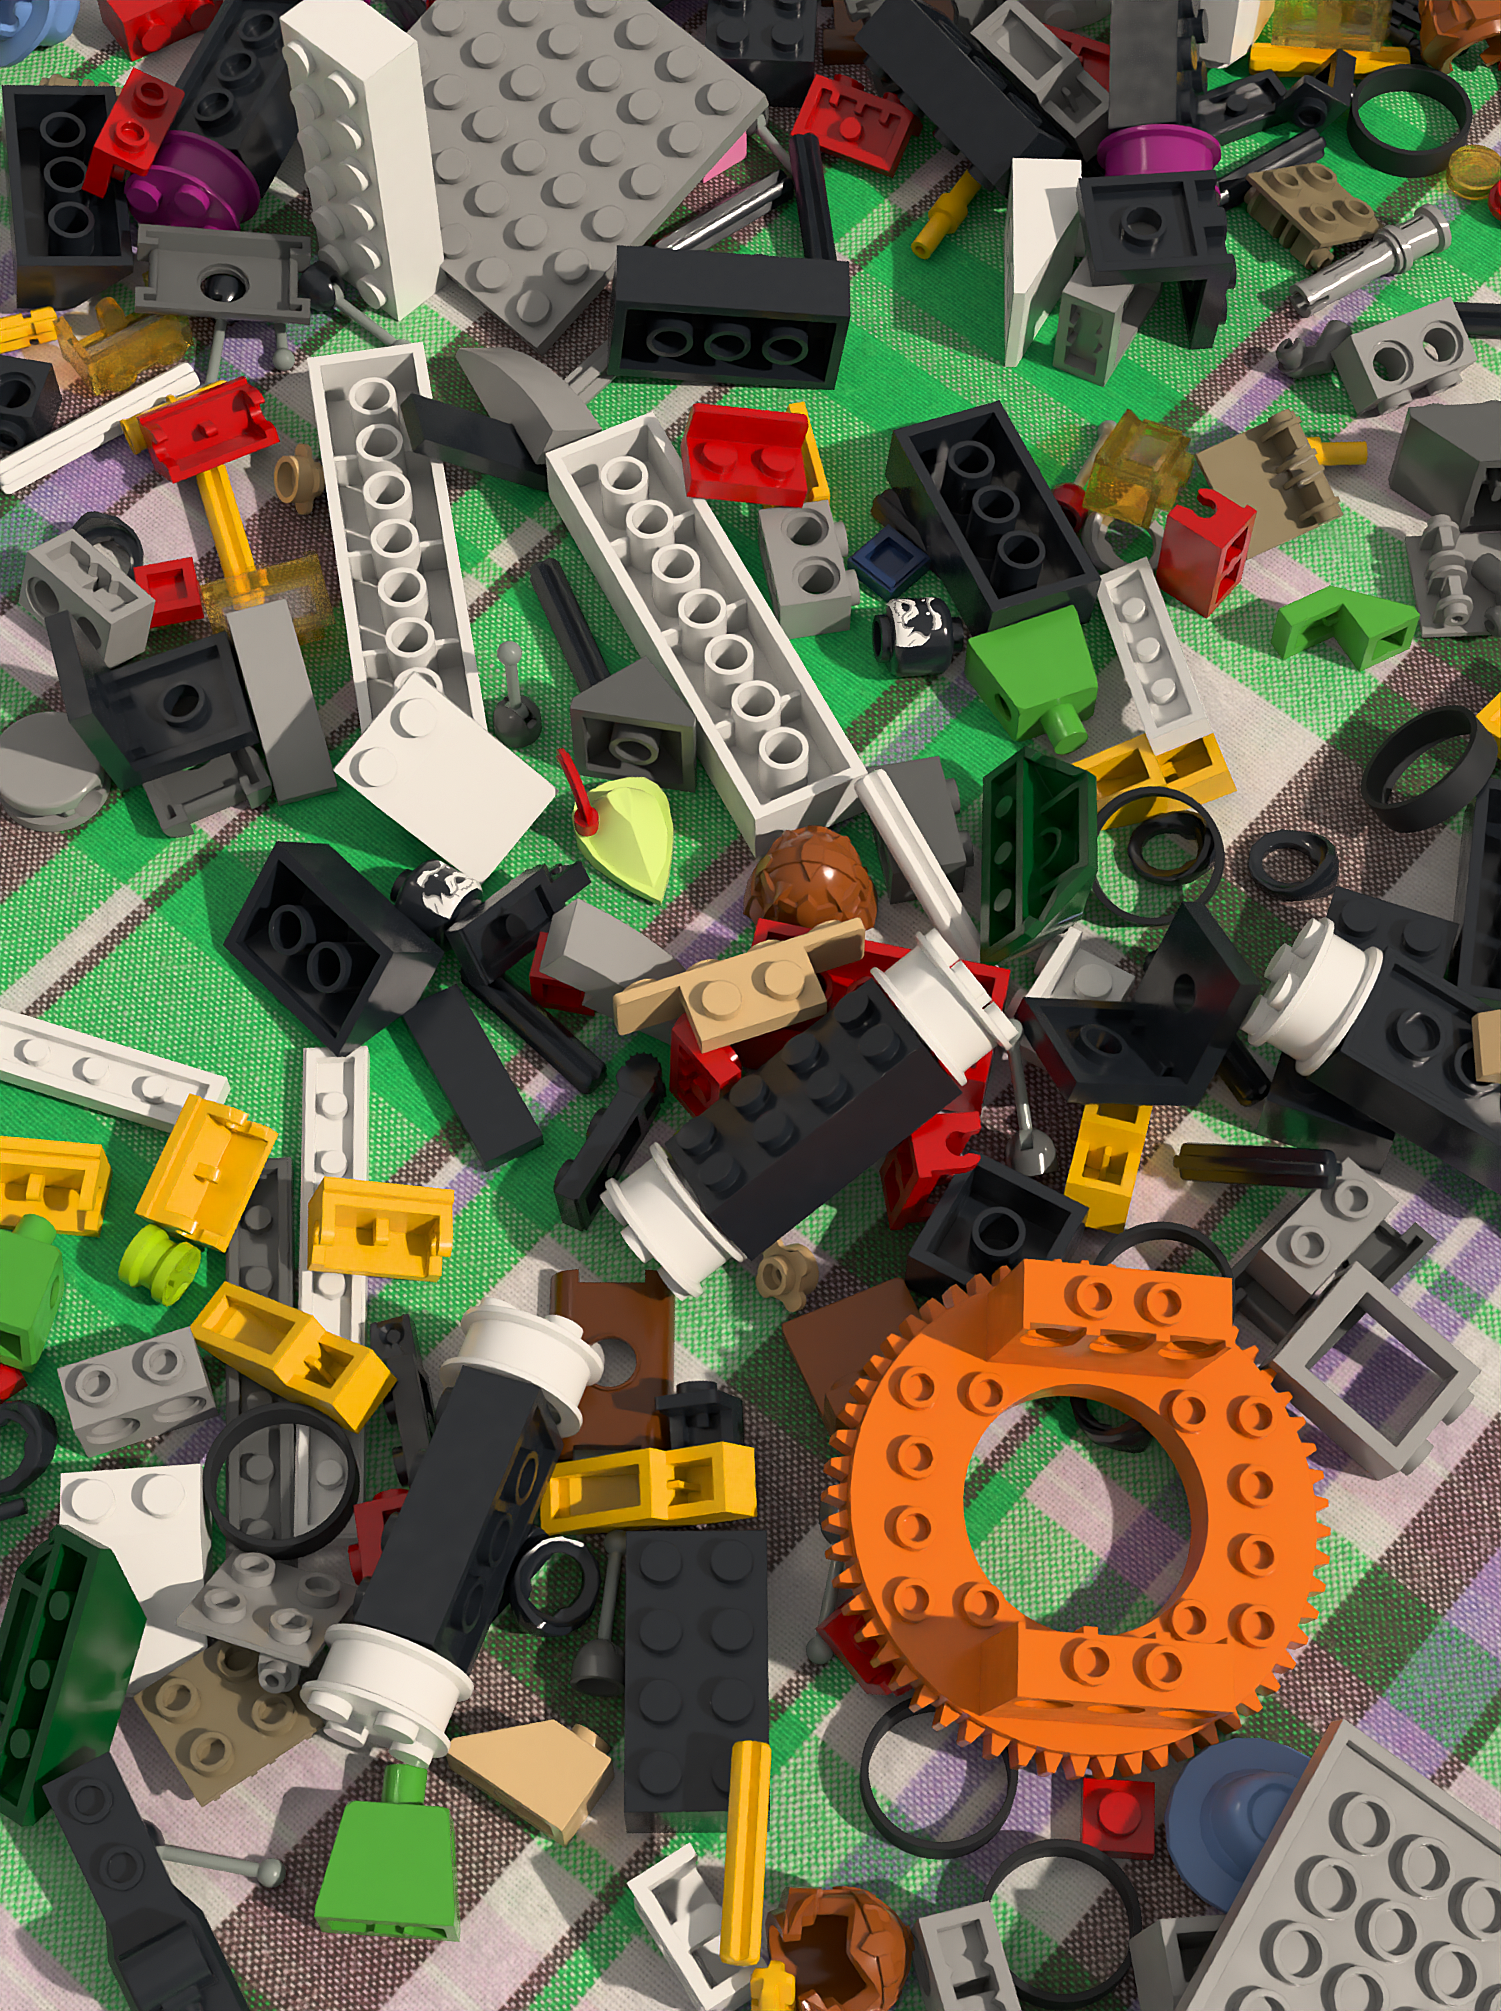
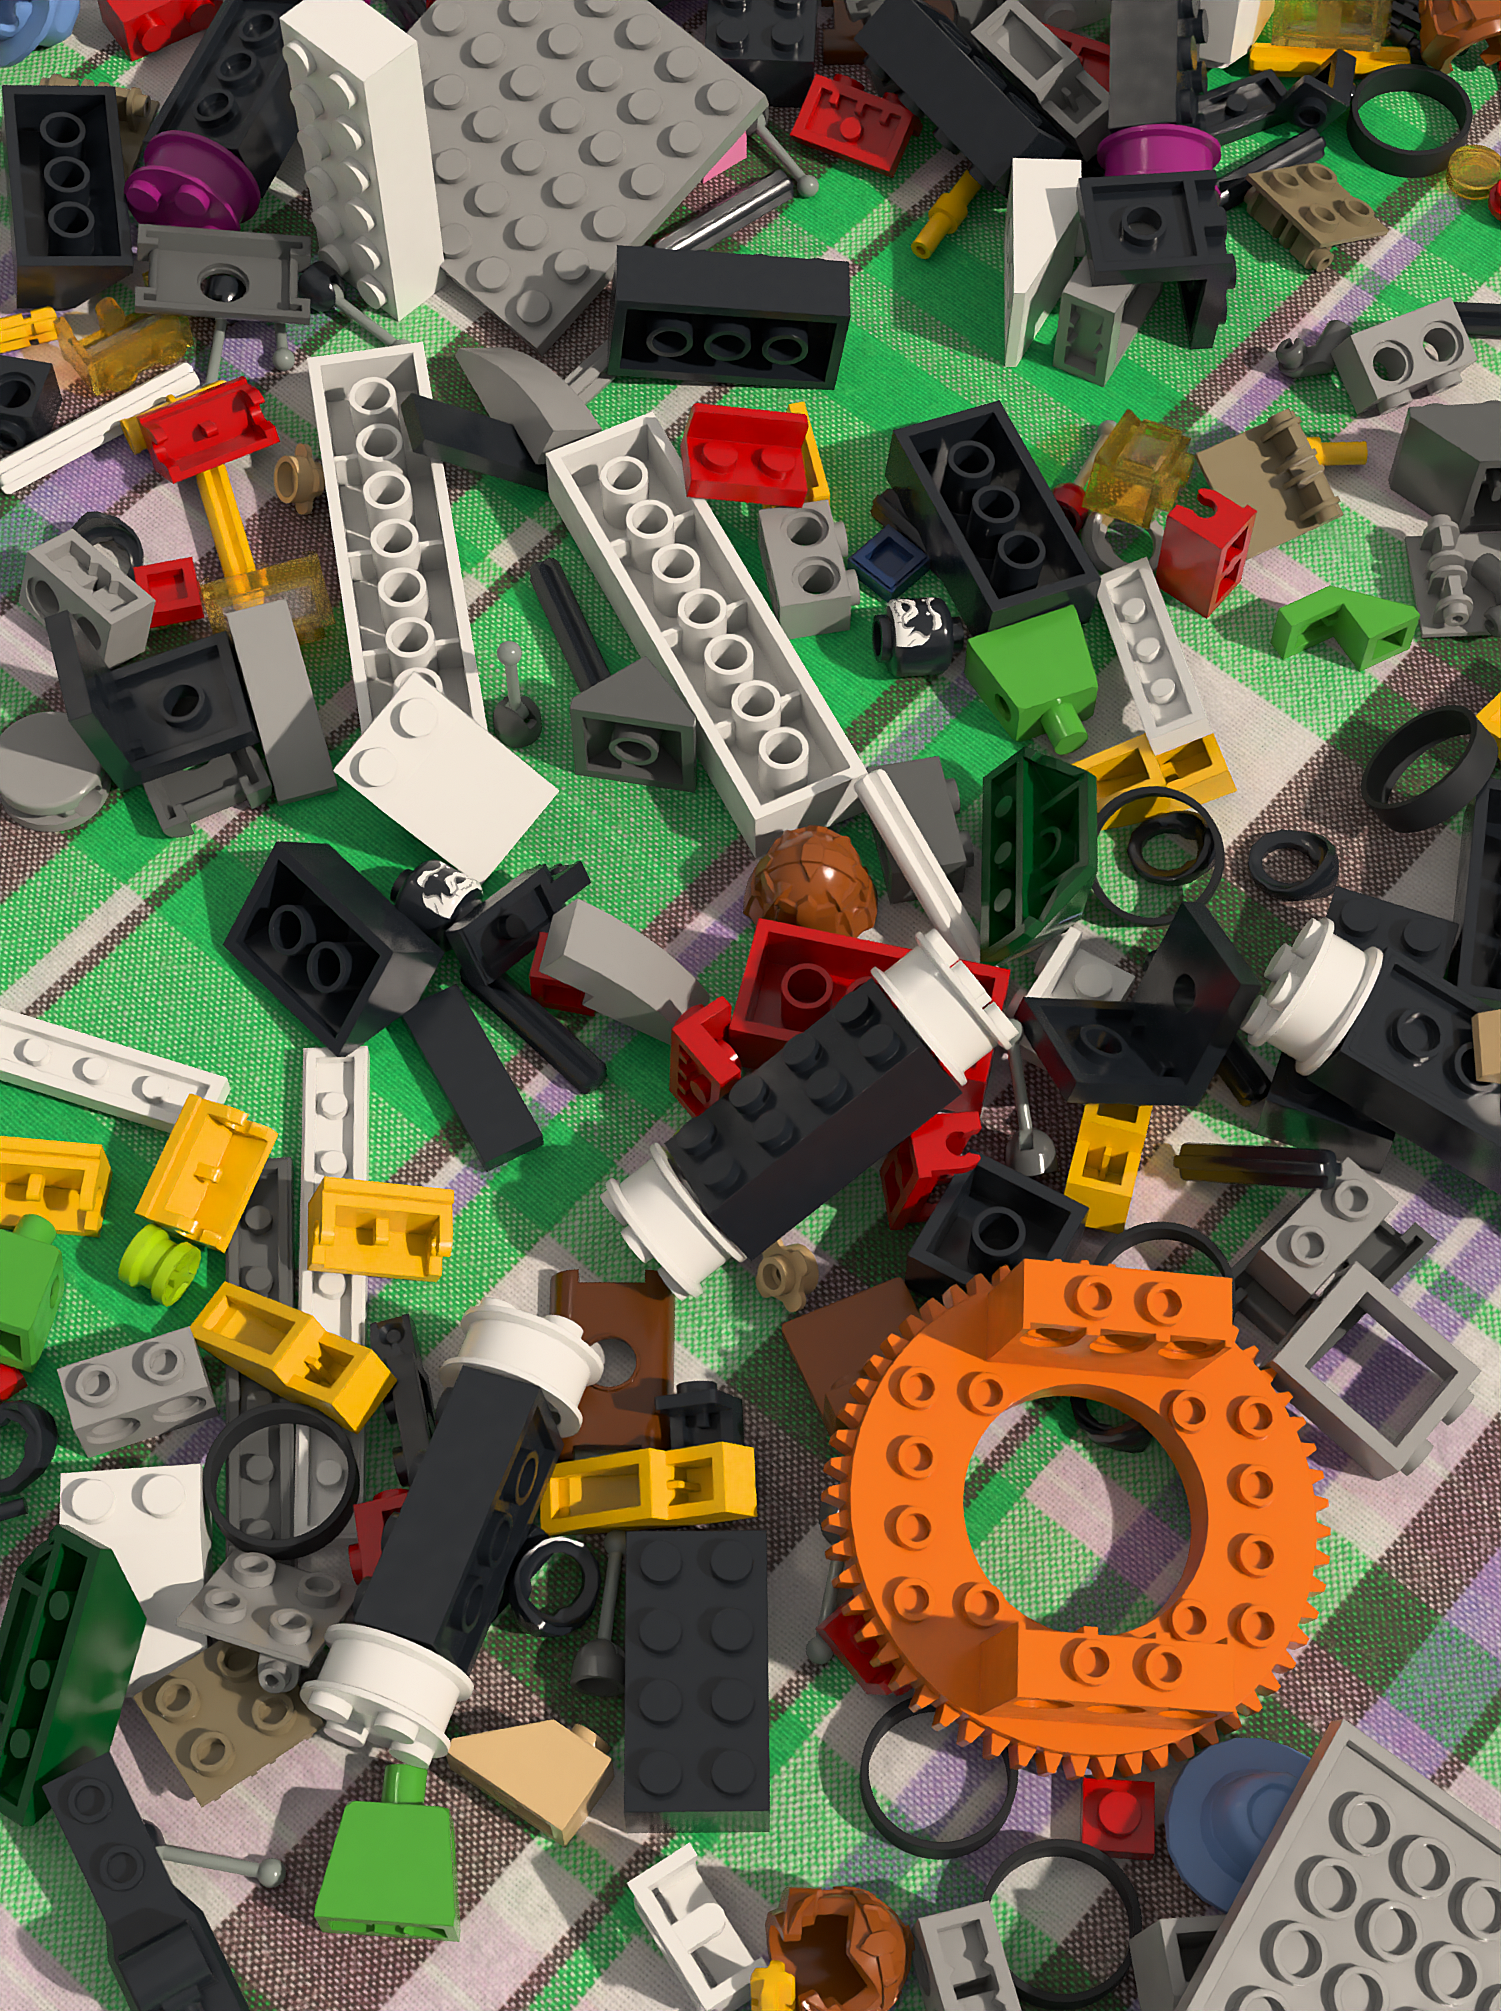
red bracket [82,67,185,199] -> none
black hinge [553,1051,667,1232] -> none
yellowish green piece [555,748,674,906] -> none
tan bracket [613,918,866,1054] -> none
yellow axle [719,1741,772,1966] -> none
black axle [788,133,837,261] -> none
light grey pin [1289,203,1452,318] -> none

